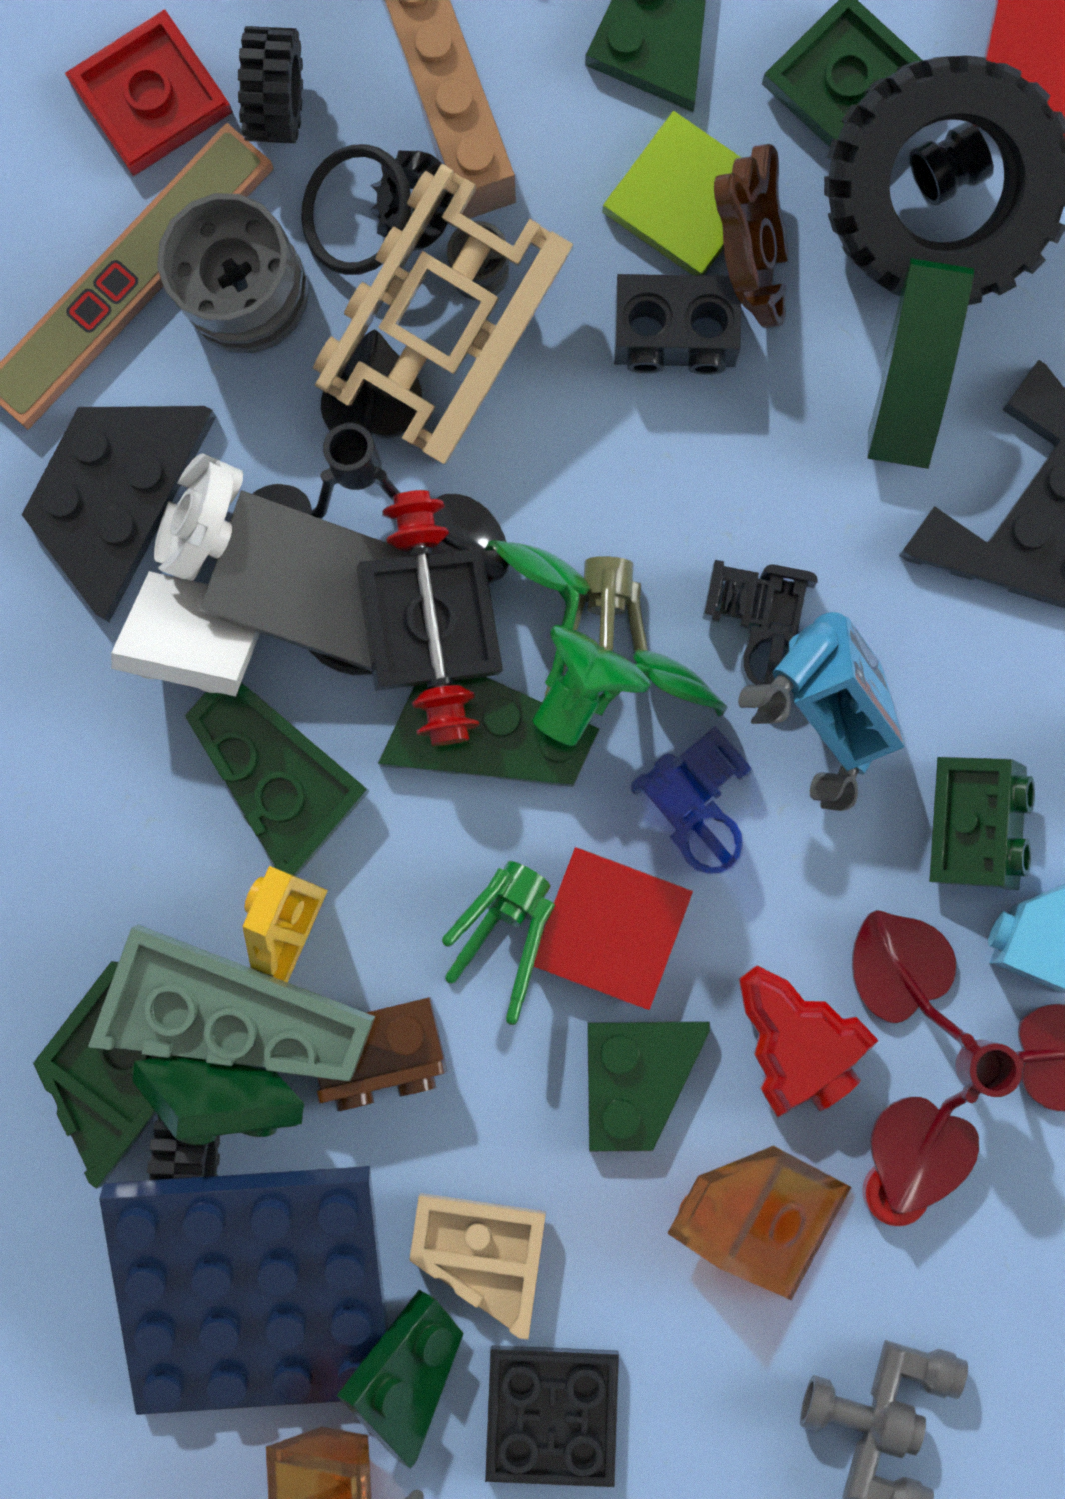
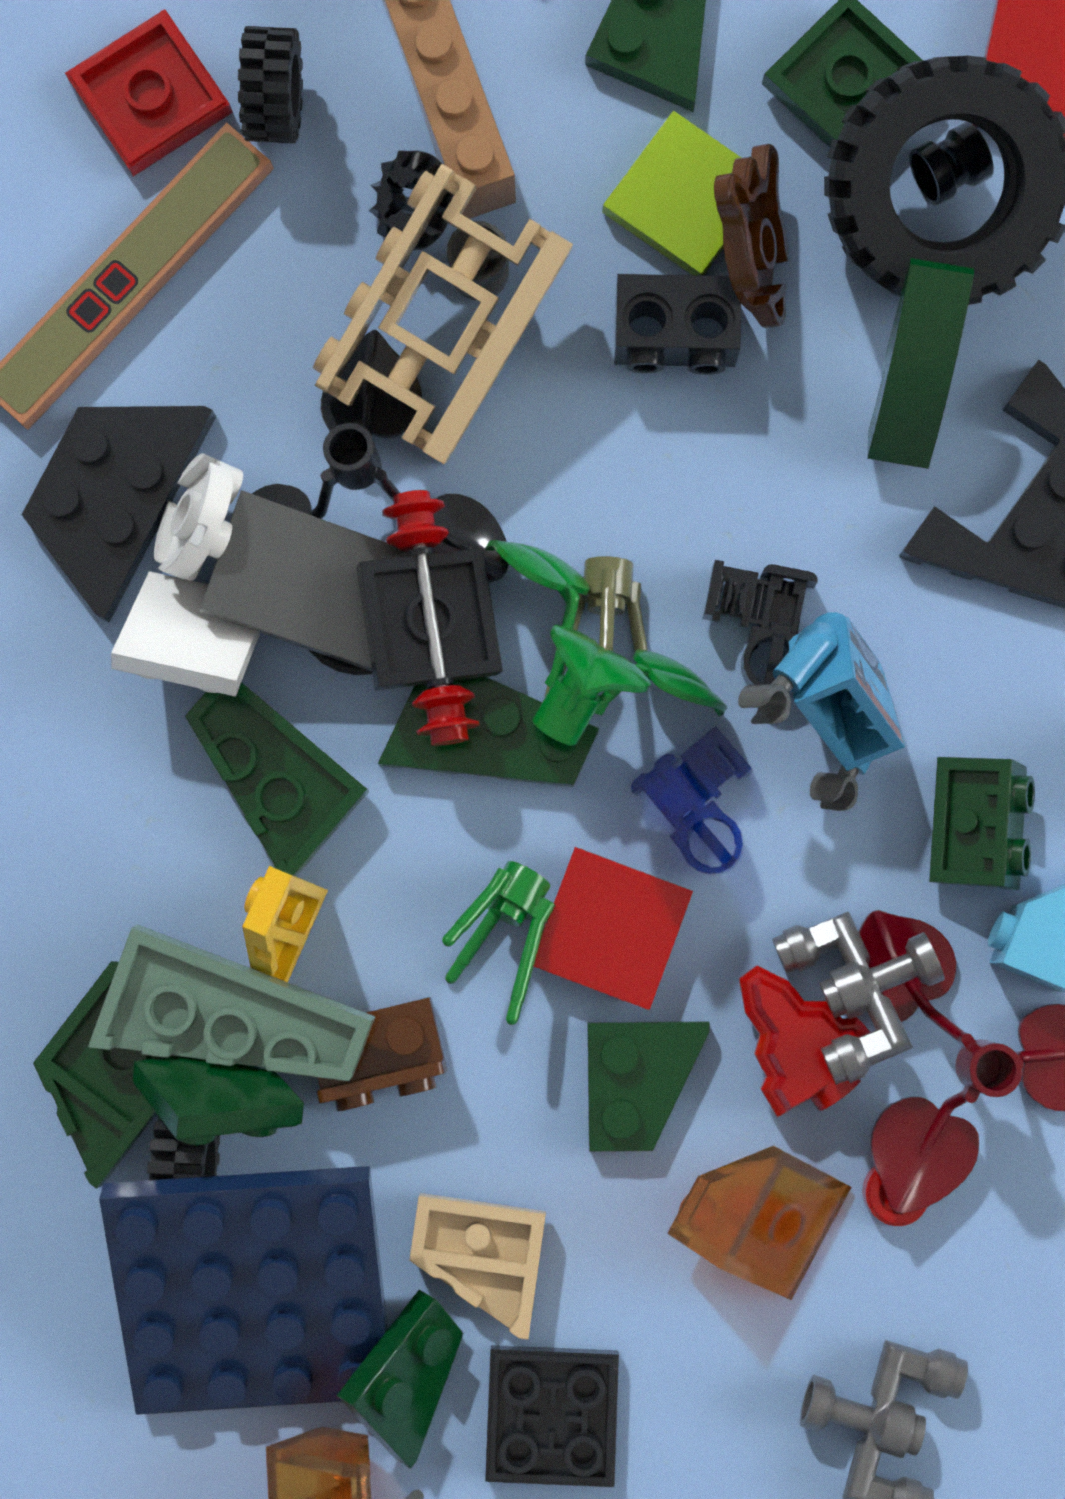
dark grey wheel [157,193,309,353] -> none
black tyre [301,144,411,275] -> none
none -> flat silver piece [772,912,945,1085]

